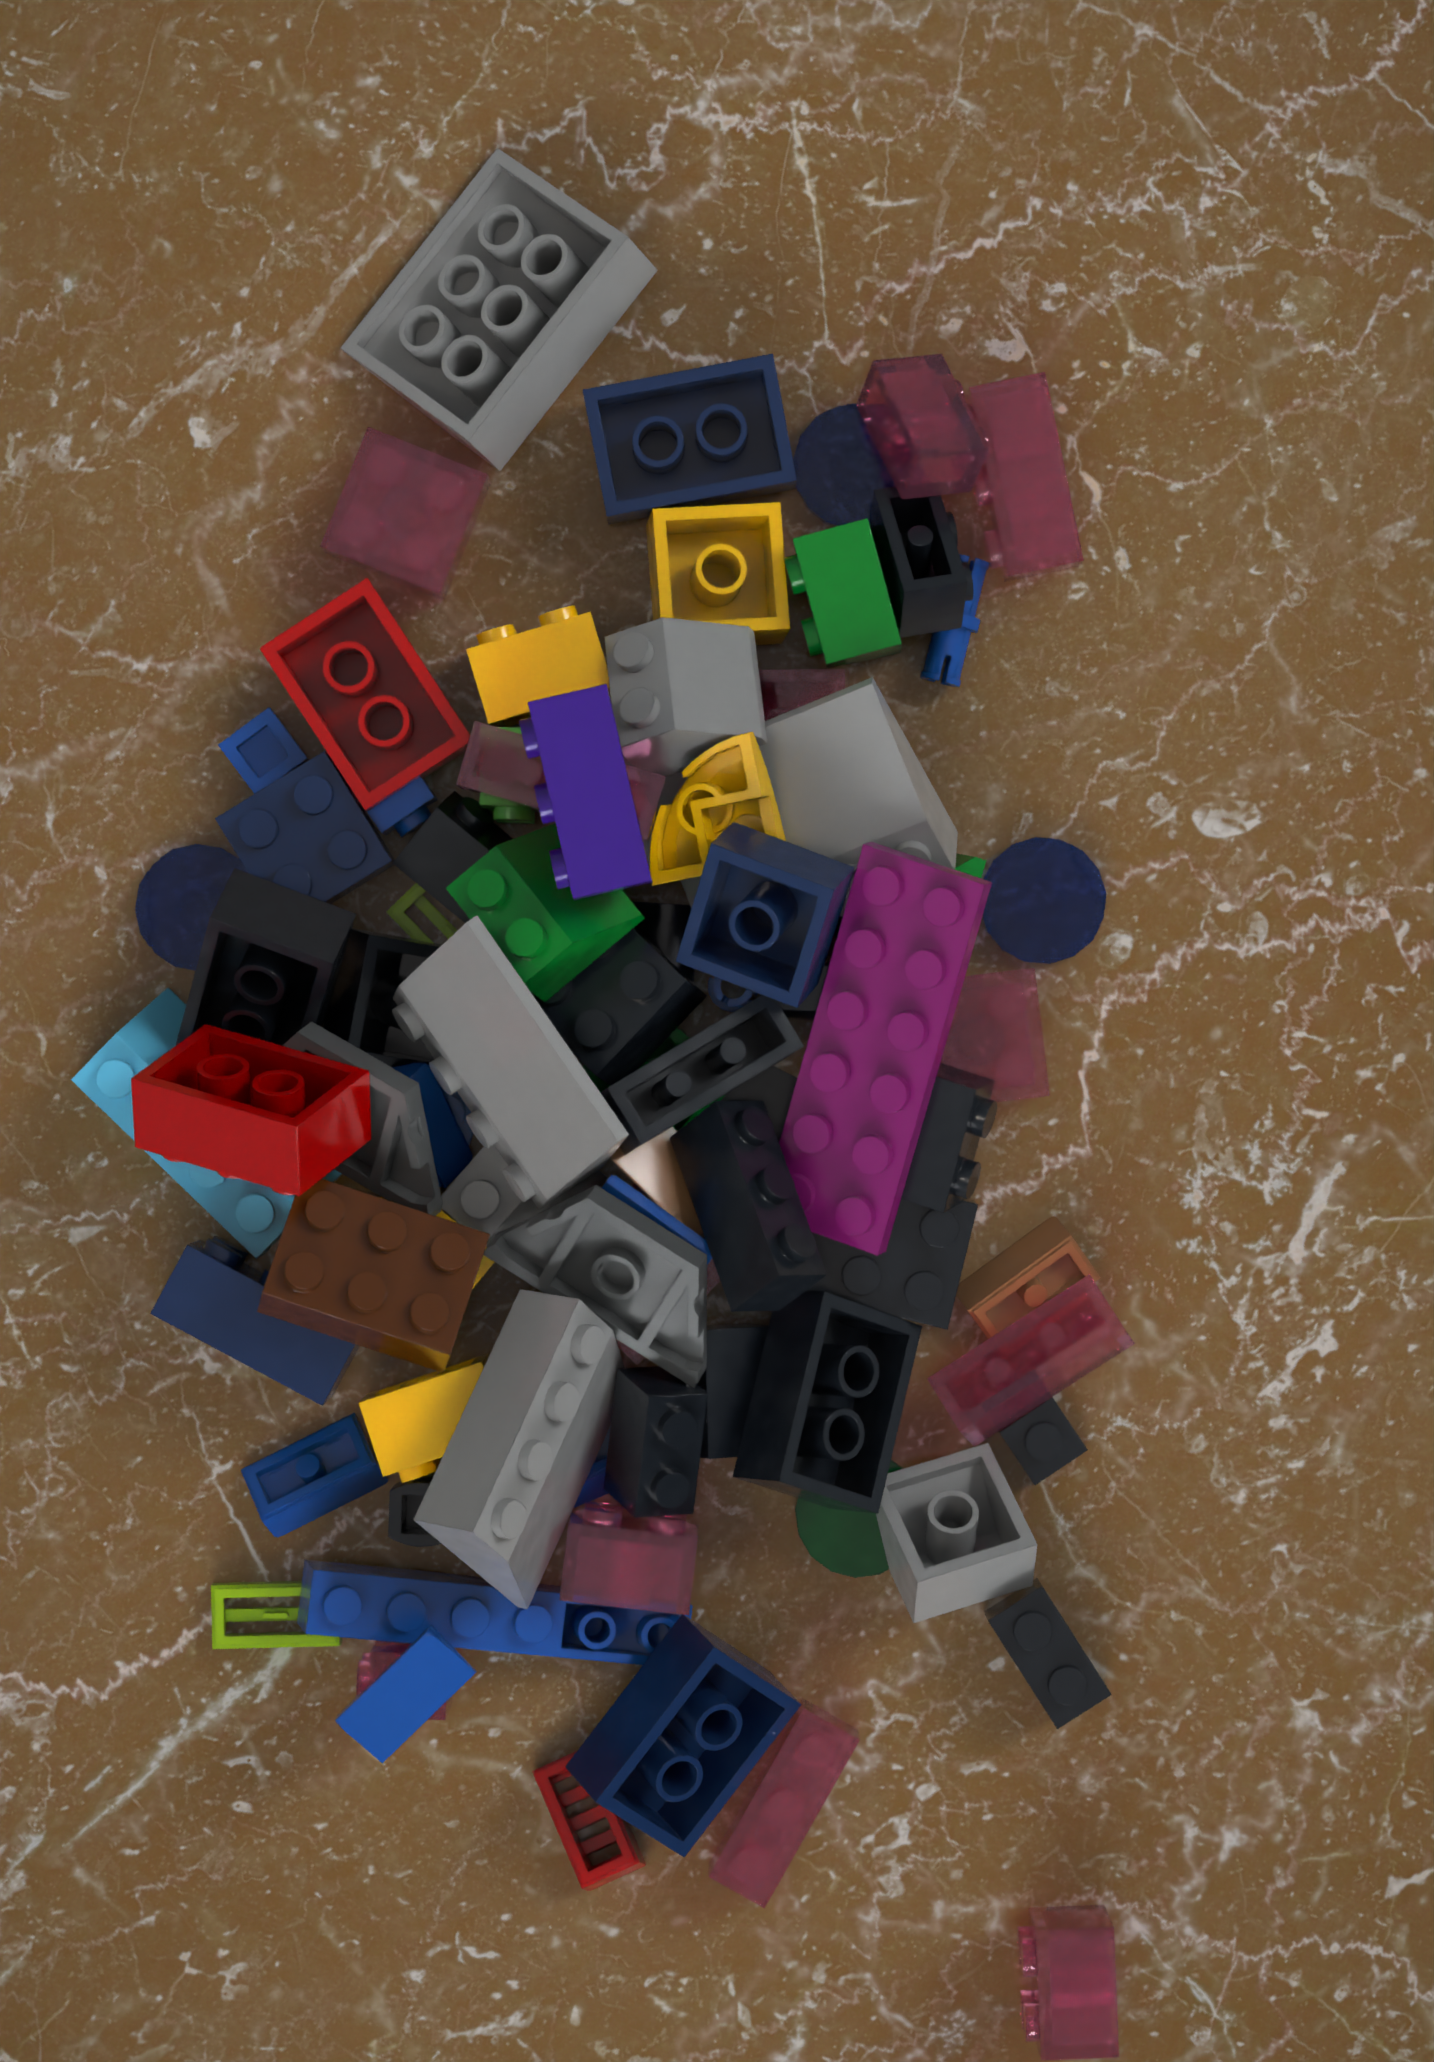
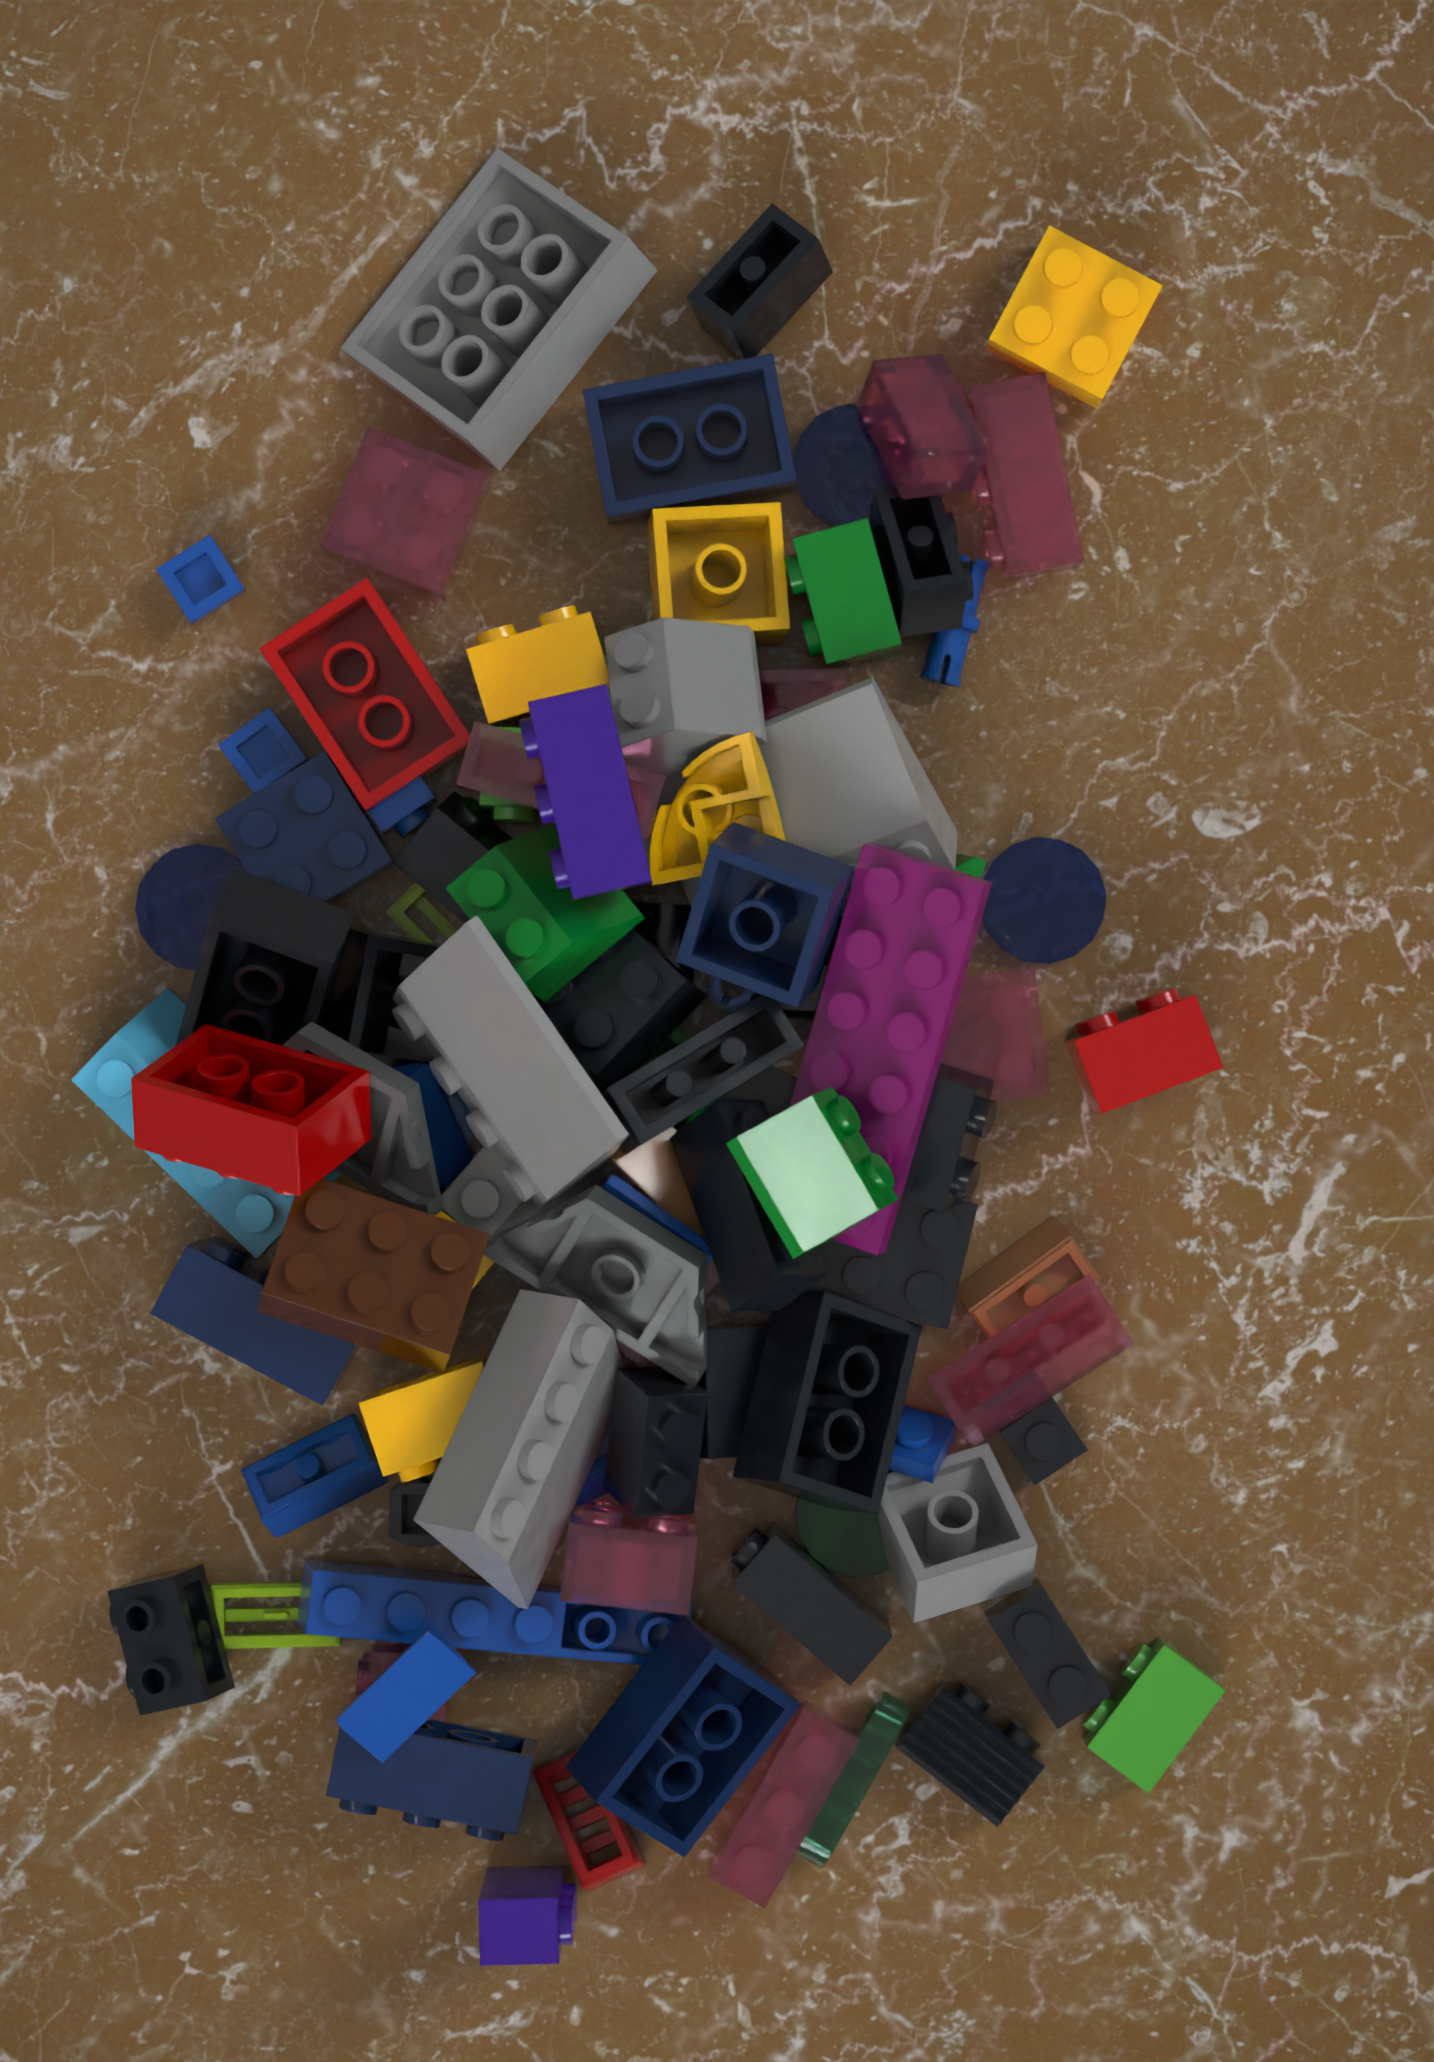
clear pink brick [1017,1905,1119,2061] -> none
none -> black brick [107,1564,235,1715]
none -> blue plate [156,534,247,625]
none -> dark blue brick [326,1718,538,1841]
none -> dark purple brick [478,1865,577,1966]
none -> black brick [686,203,833,359]
none -> slope [726,1086,899,1259]
none -> black brick [731,1522,893,1686]
none -> clear green beam [793,1690,912,1868]
none -> blue plate [889,1405,956,1483]
none -> black brick [894,1681,1045,1827]
none -> yellow brick [985,225,1163,409]
none -> red brick [1065,987,1224,1114]
none -> bright green brick [1082,1637,1226,1793]

